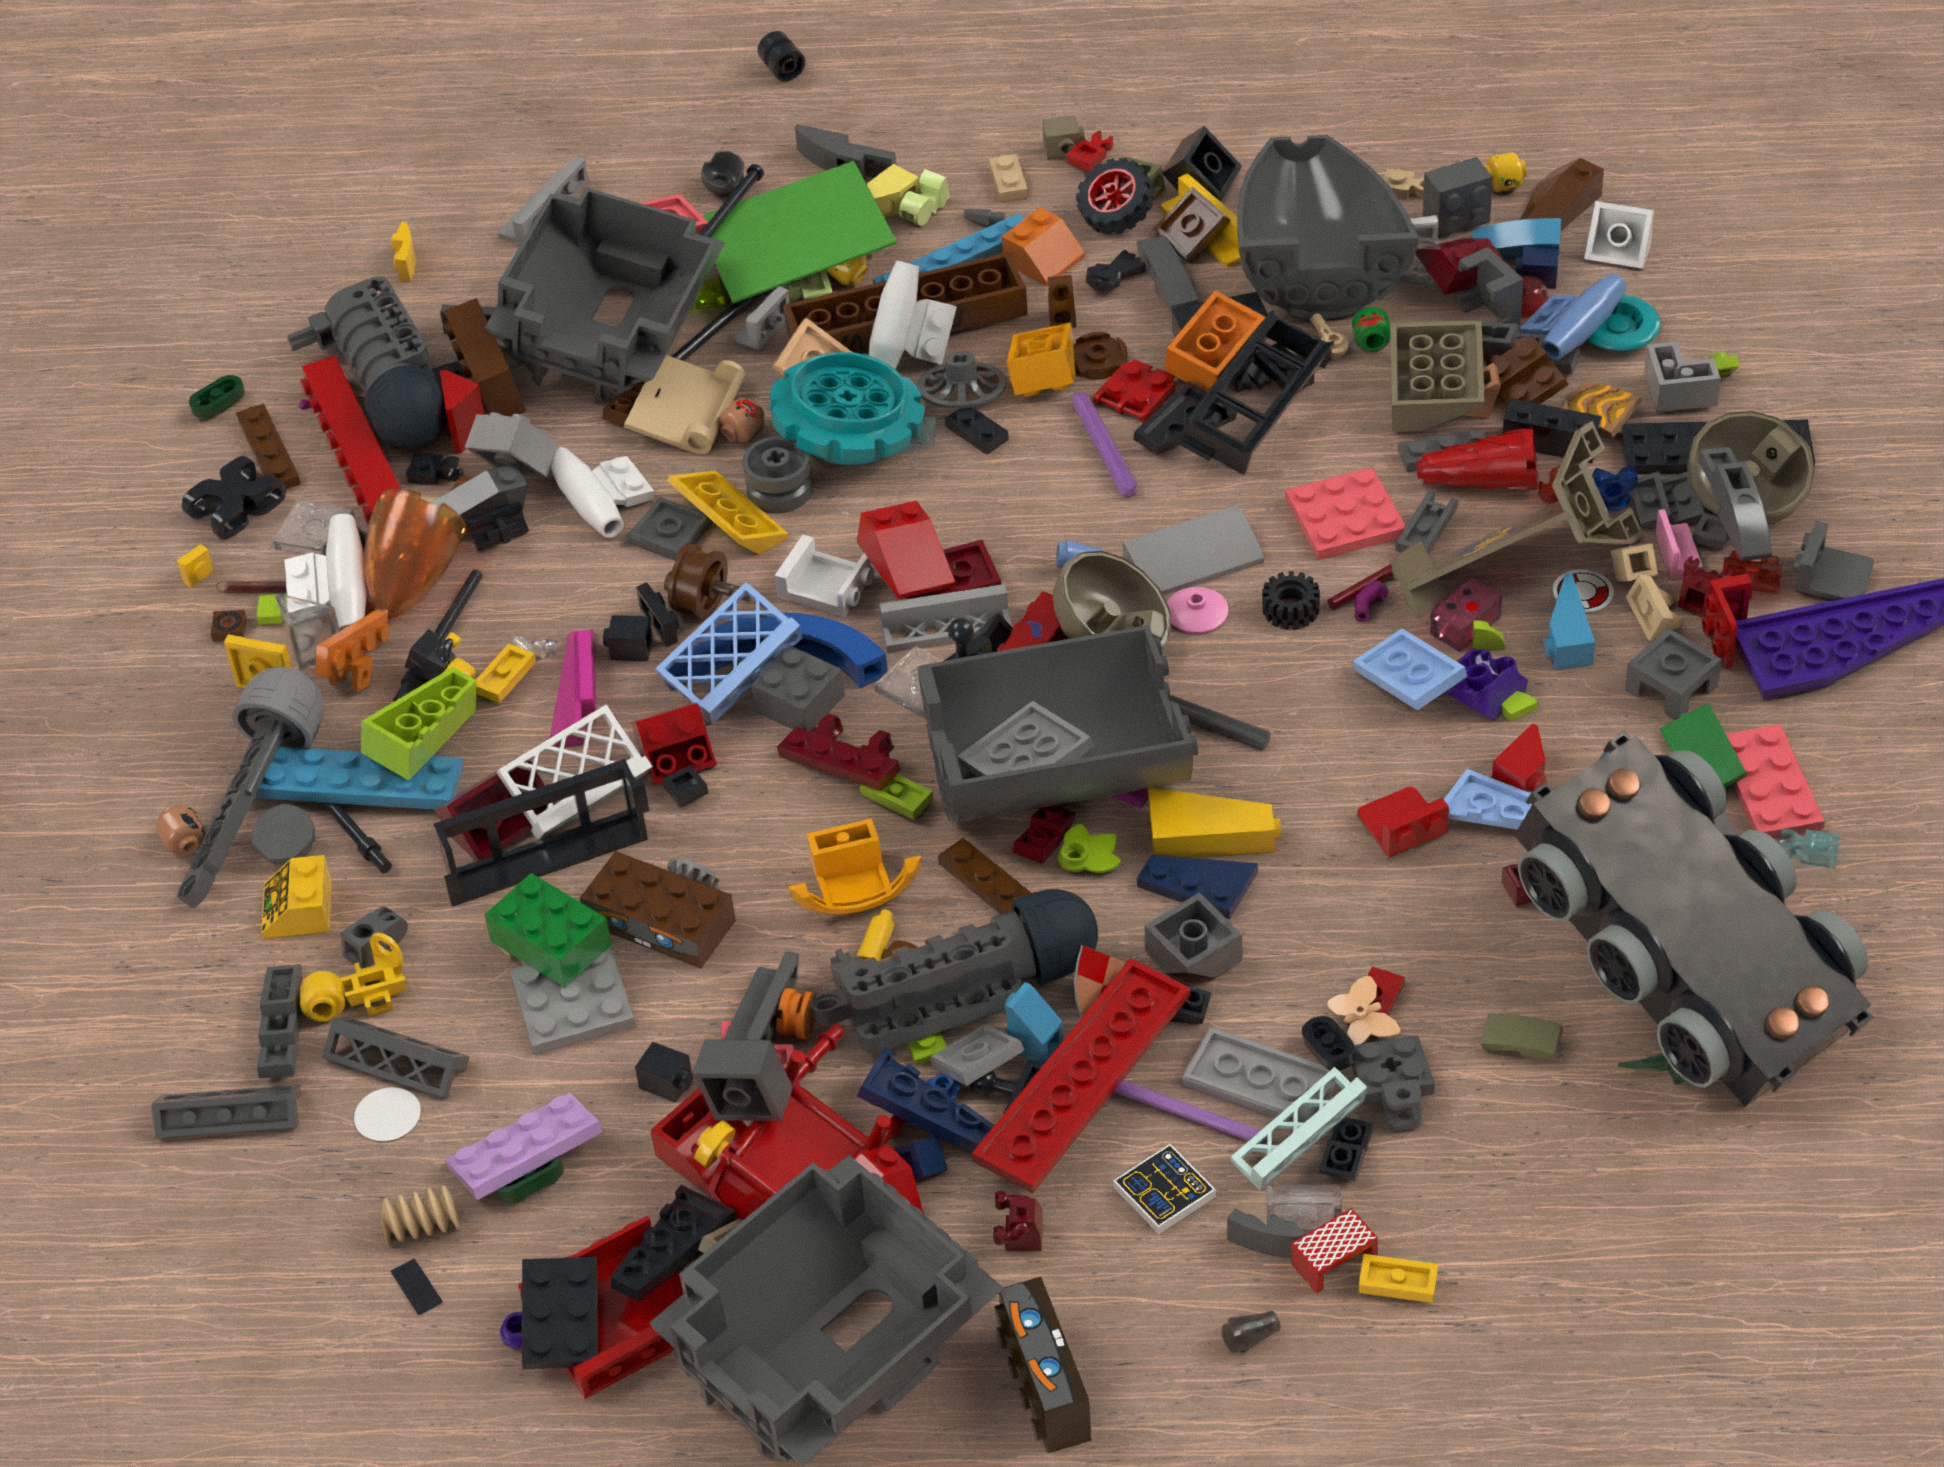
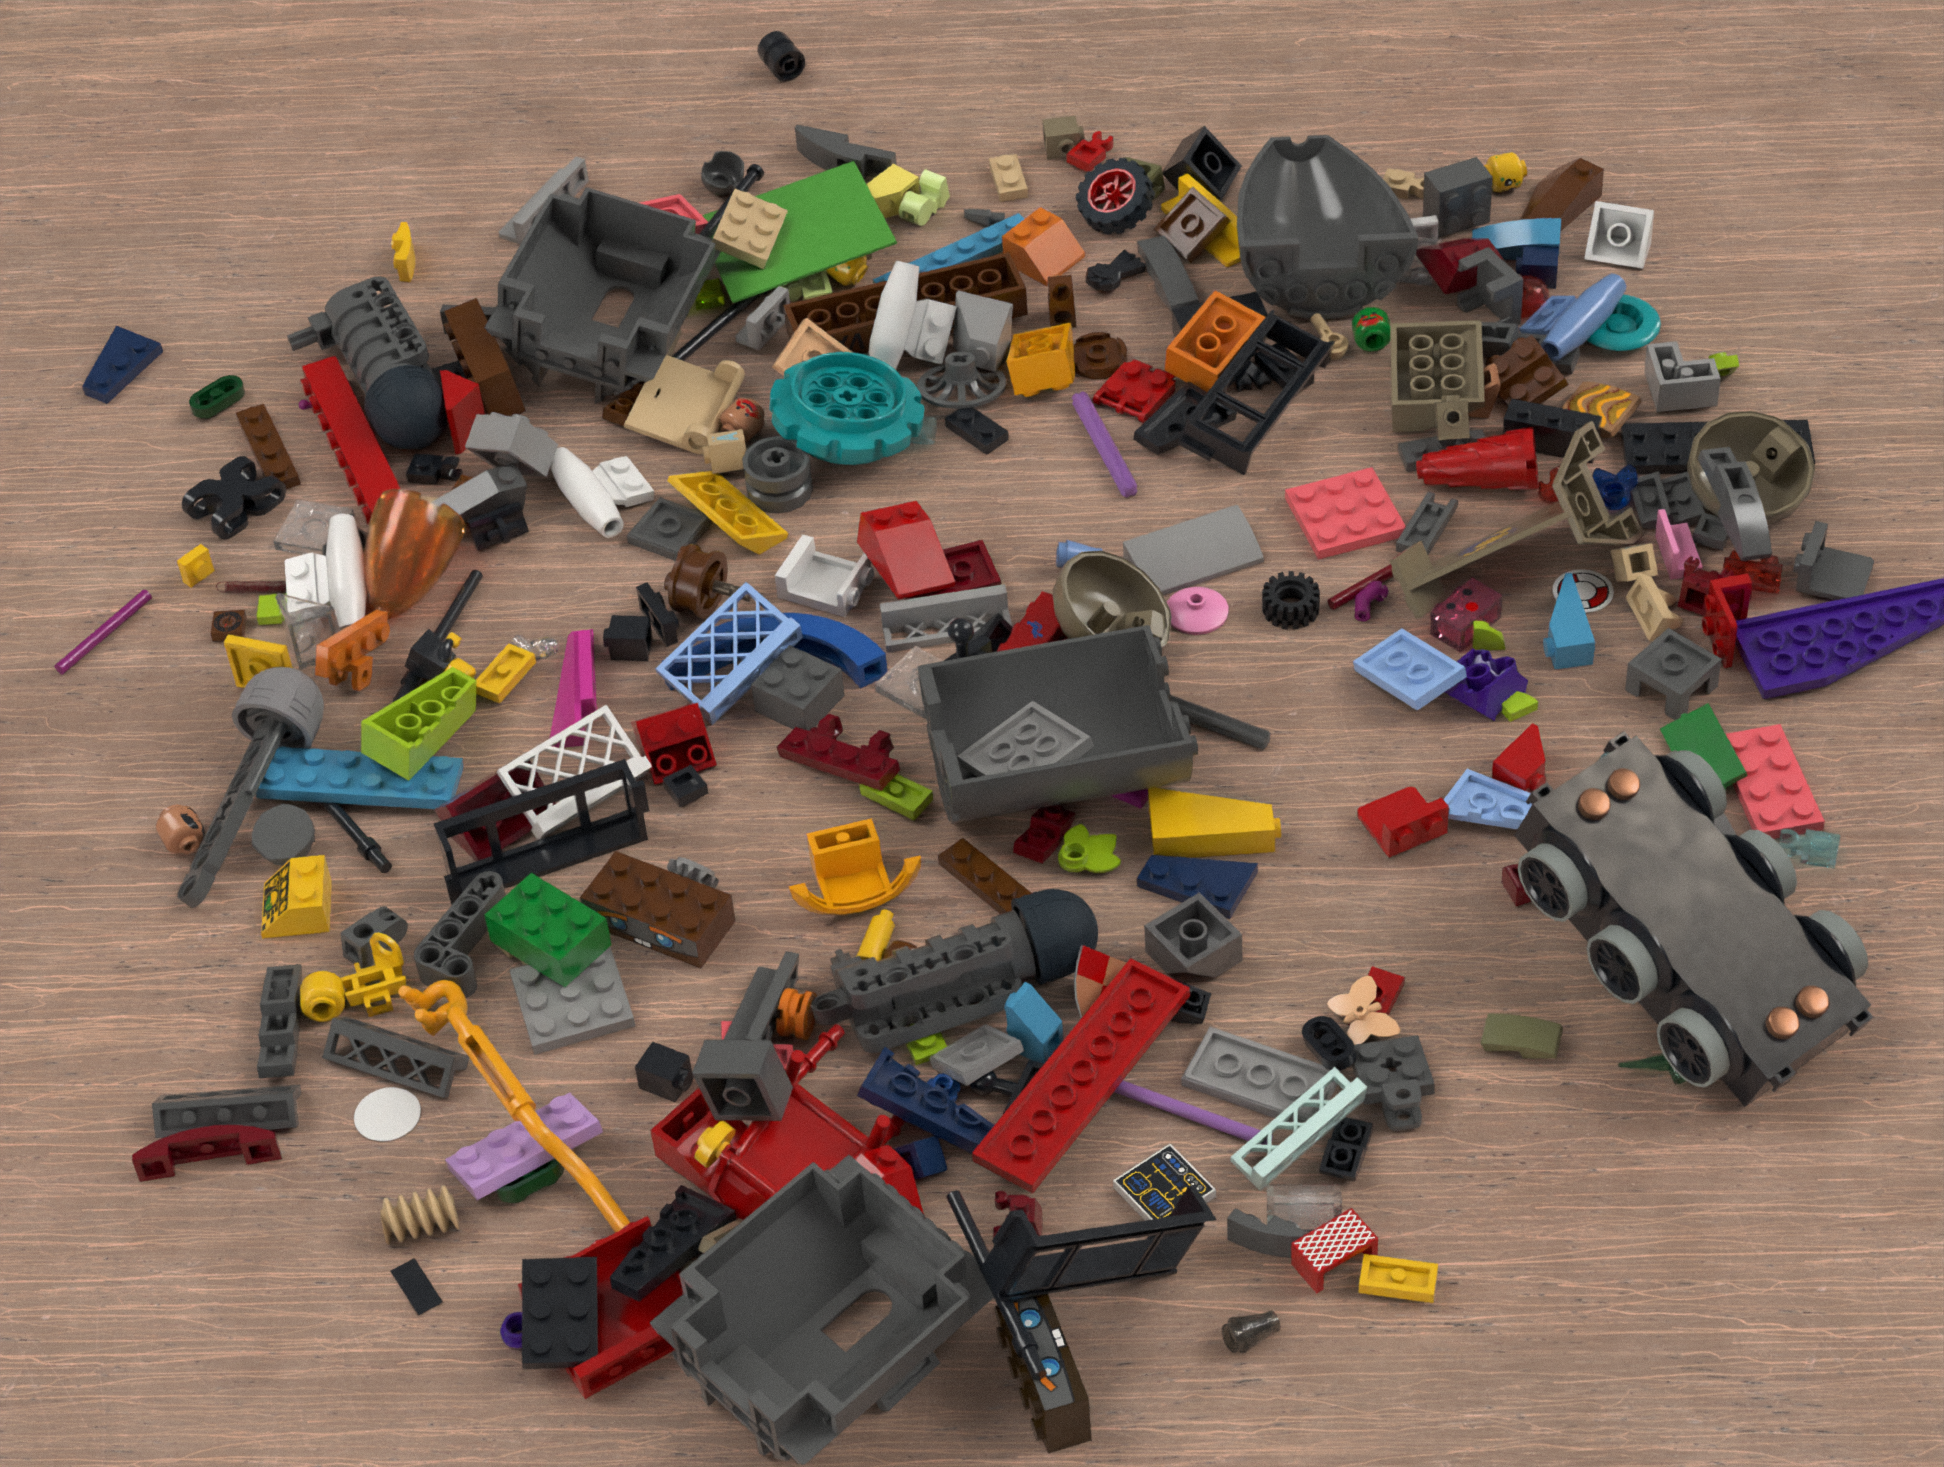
none -> magenta bar [54,589,152,675]
none -> dark blue wing [82,325,163,404]
none -> dark red slope [132,1125,282,1182]
none -> light orange piece [398,980,630,1232]
none -> dark grey beam [414,871,506,998]
none -> tan brick [702,429,746,474]
none -> tan plate [712,188,788,269]
none -> black bar [946,1190,1047,1381]
none -> light grey slope [953,291,1013,371]
none -> black piece [980,1185,1217,1302]
none -> dark tan brick [1434,395,1470,440]

